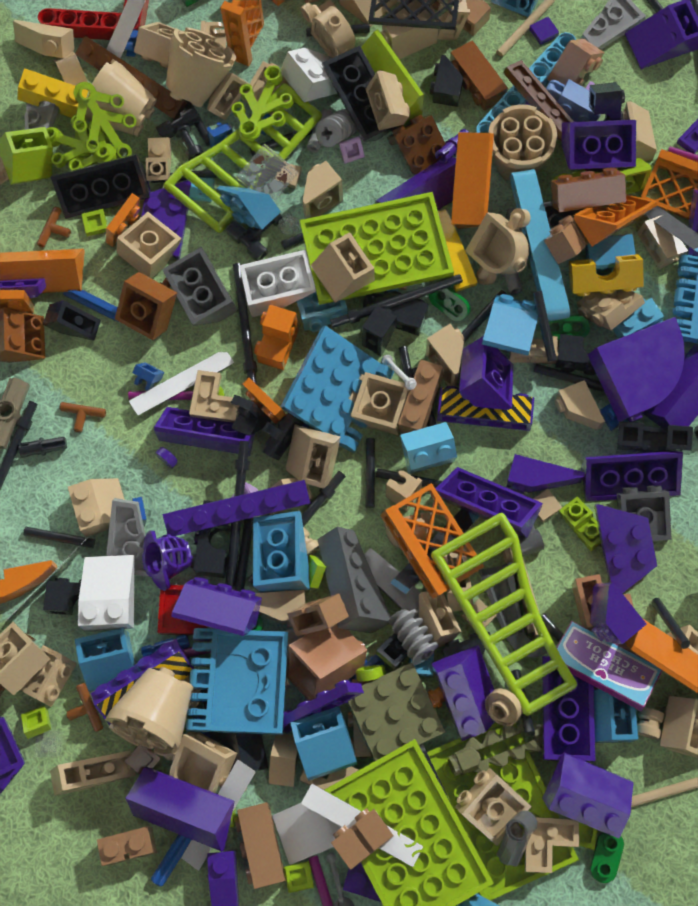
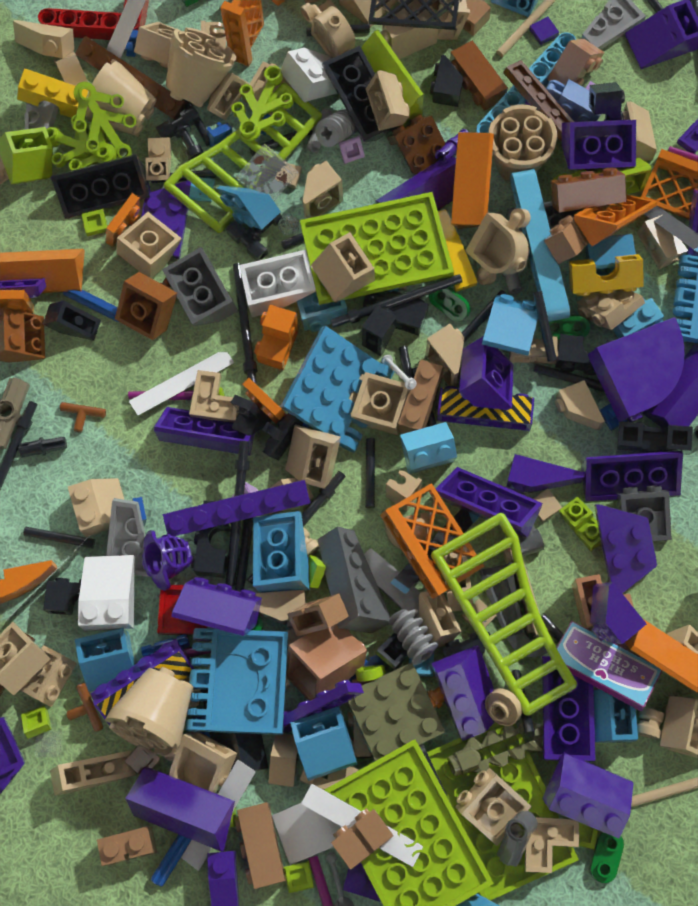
dark orange piece [37,206,71,248] -> none
blue tile [132,362,165,391] -> none
dark purple tile [155,447,178,469] -> none
black bar [376,468,442,488] -> none
black bar [651,598,690,649] -> none

